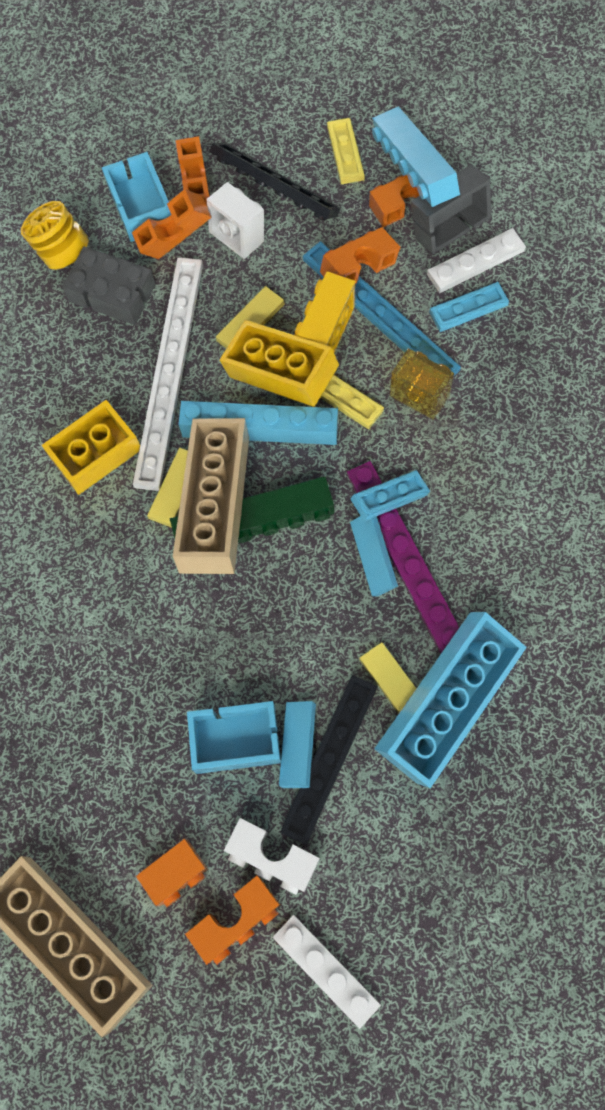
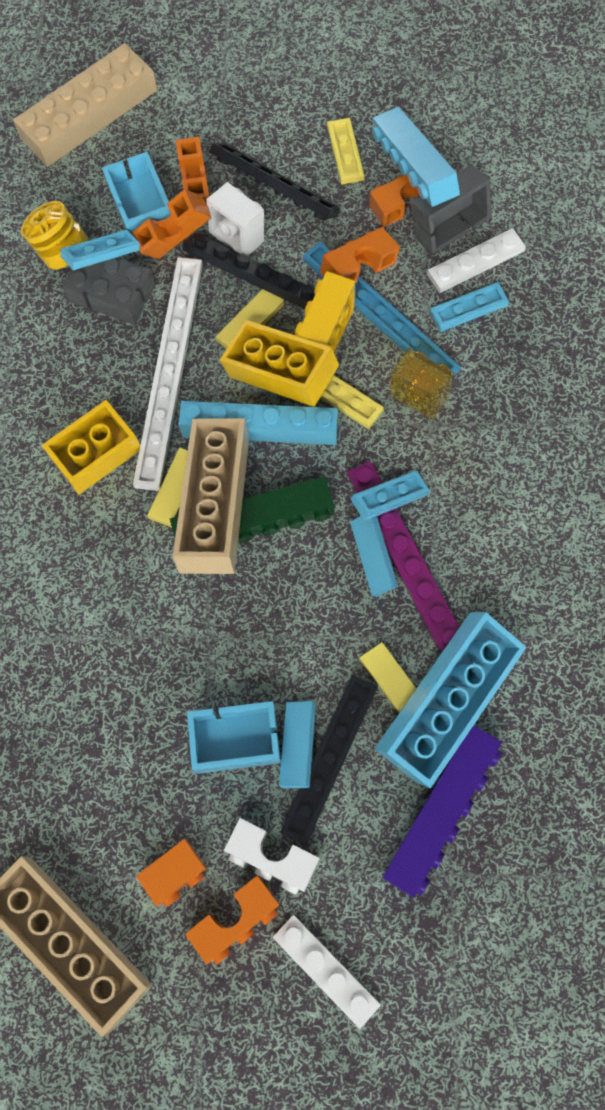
none -> tan brick [13,43,157,167]
none -> medium azure tile [60,230,140,270]
none -> black plate [182,233,315,309]
none -> dark purple brick [382,725,503,898]

